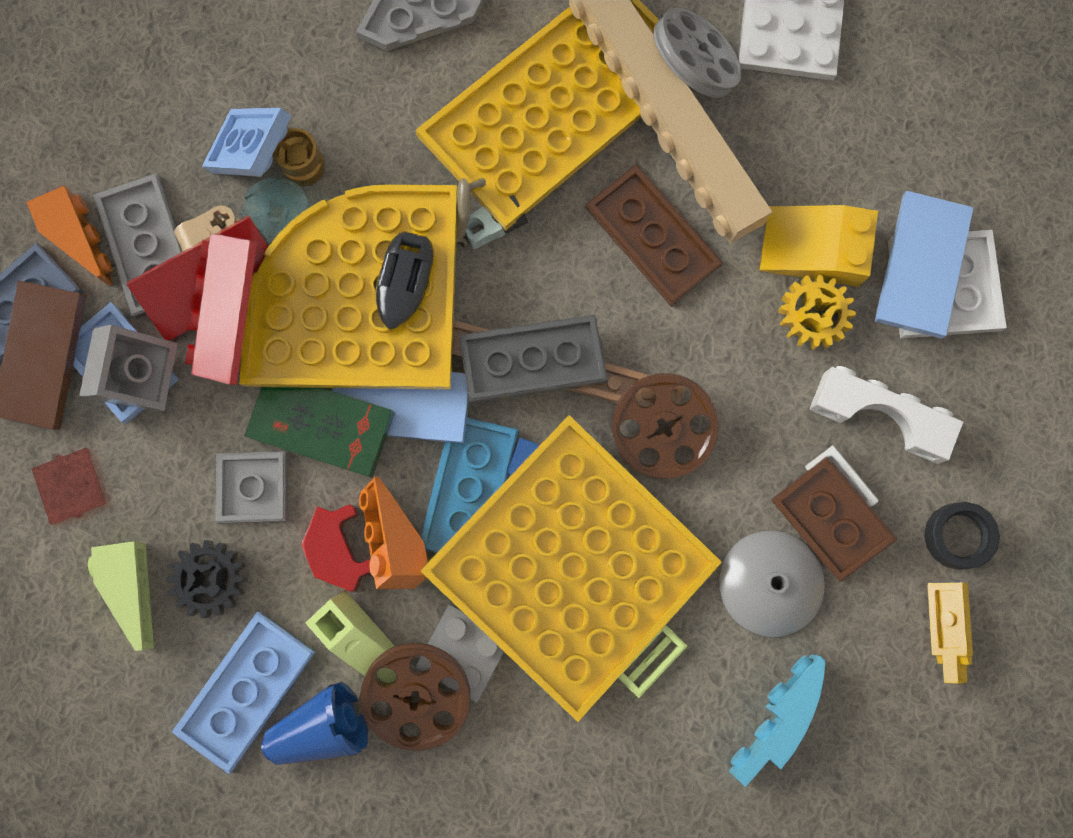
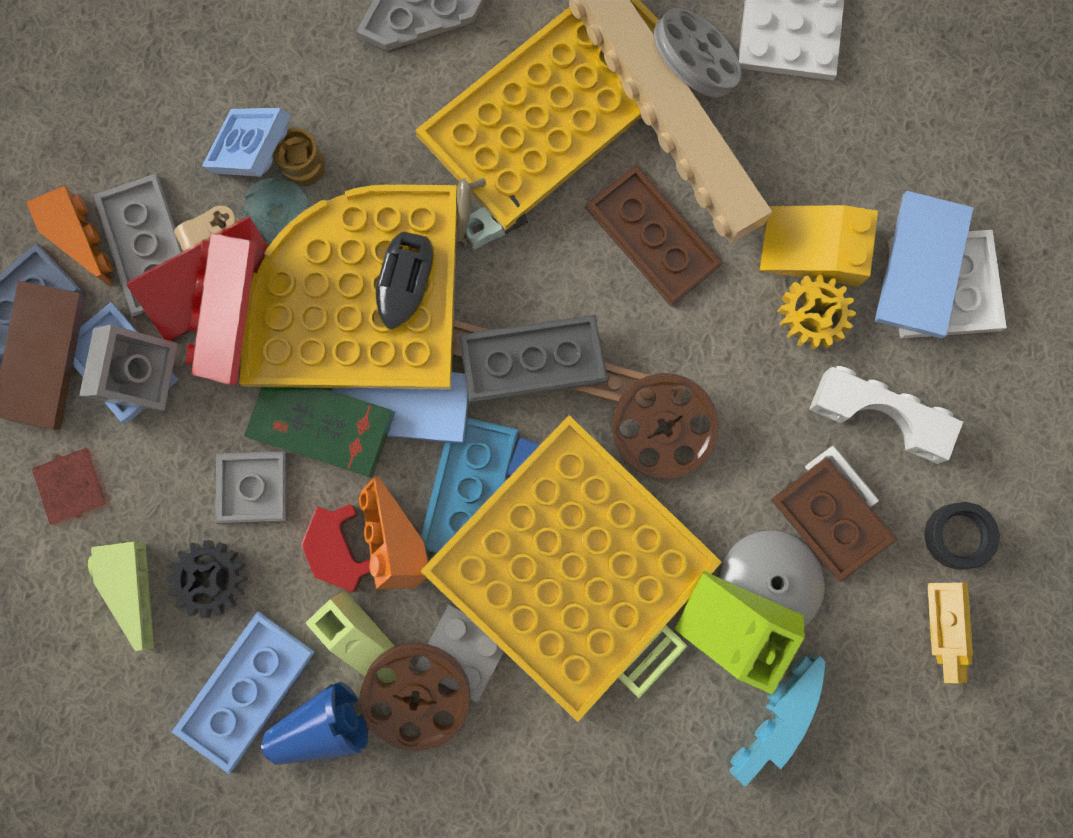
none -> lime slope [674,571,805,694]

